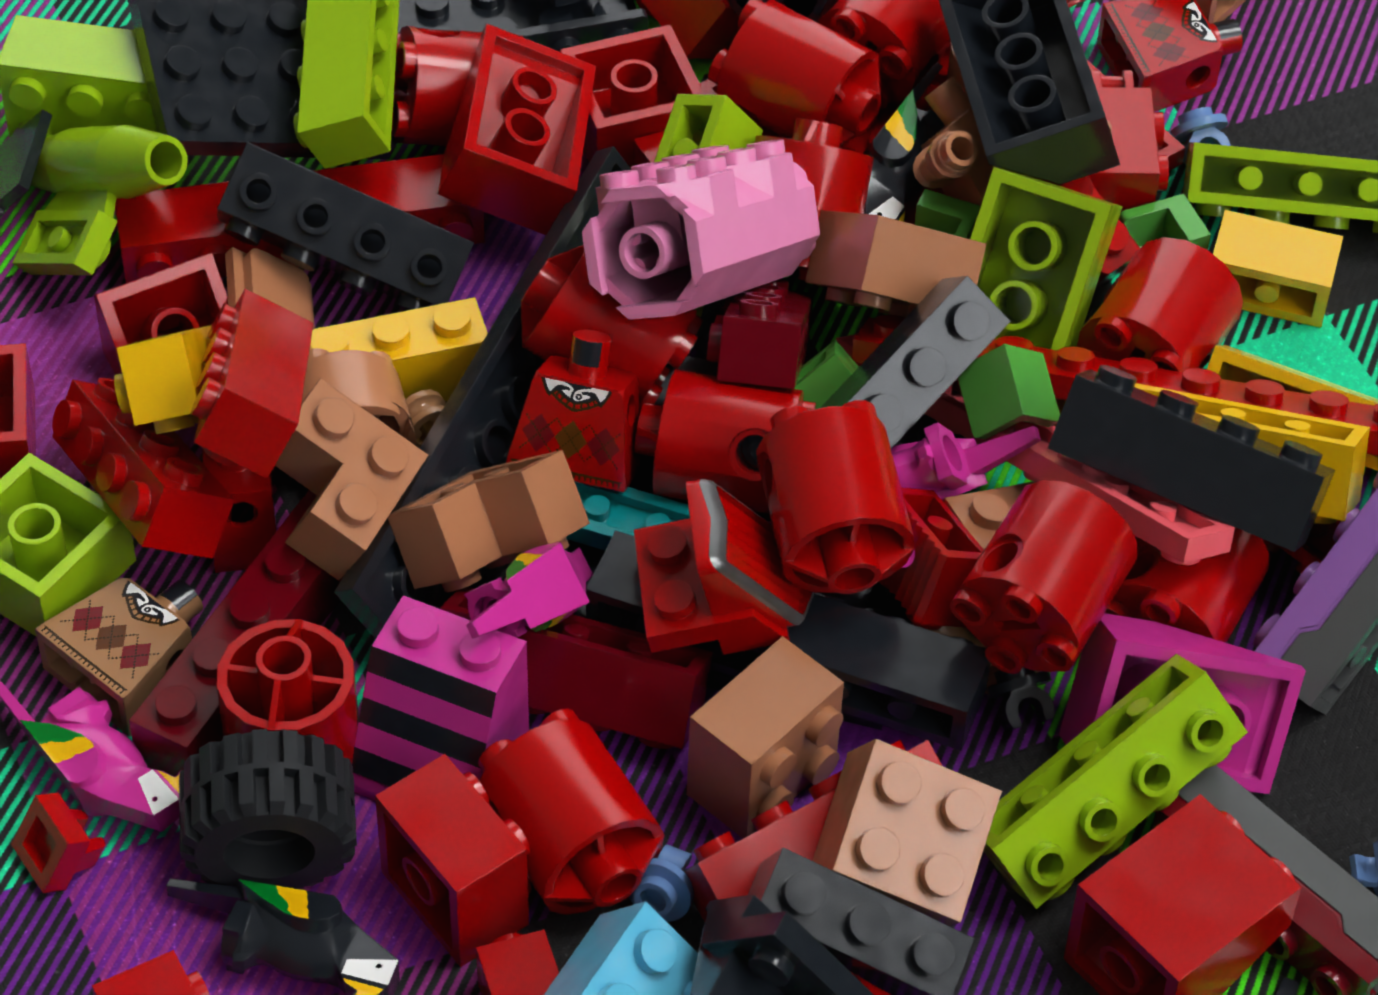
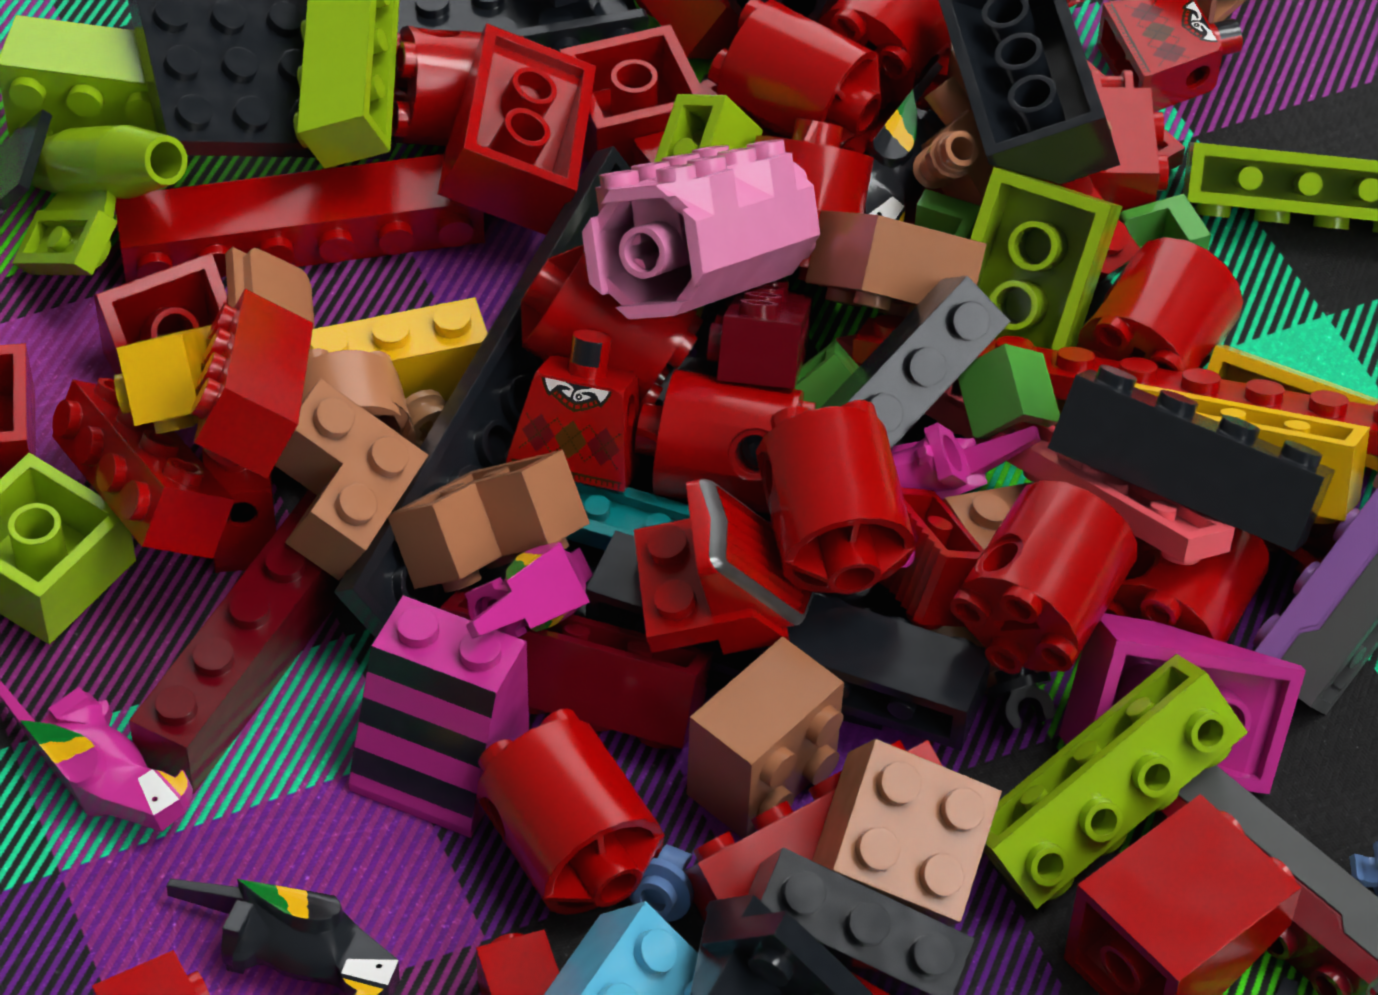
red tile [11,792,106,893] -> none
medium nougat torso [35,578,203,737] -> none
black tyre [179,729,357,889] -> none
black brick [217,142,474,312] -> none
red cylinder [217,619,359,764] -> none
red brick [375,754,532,967] -> none
medium blue plate [1170,107,1231,166] -> none
yellow brick [1213,210,1343,328] -> none

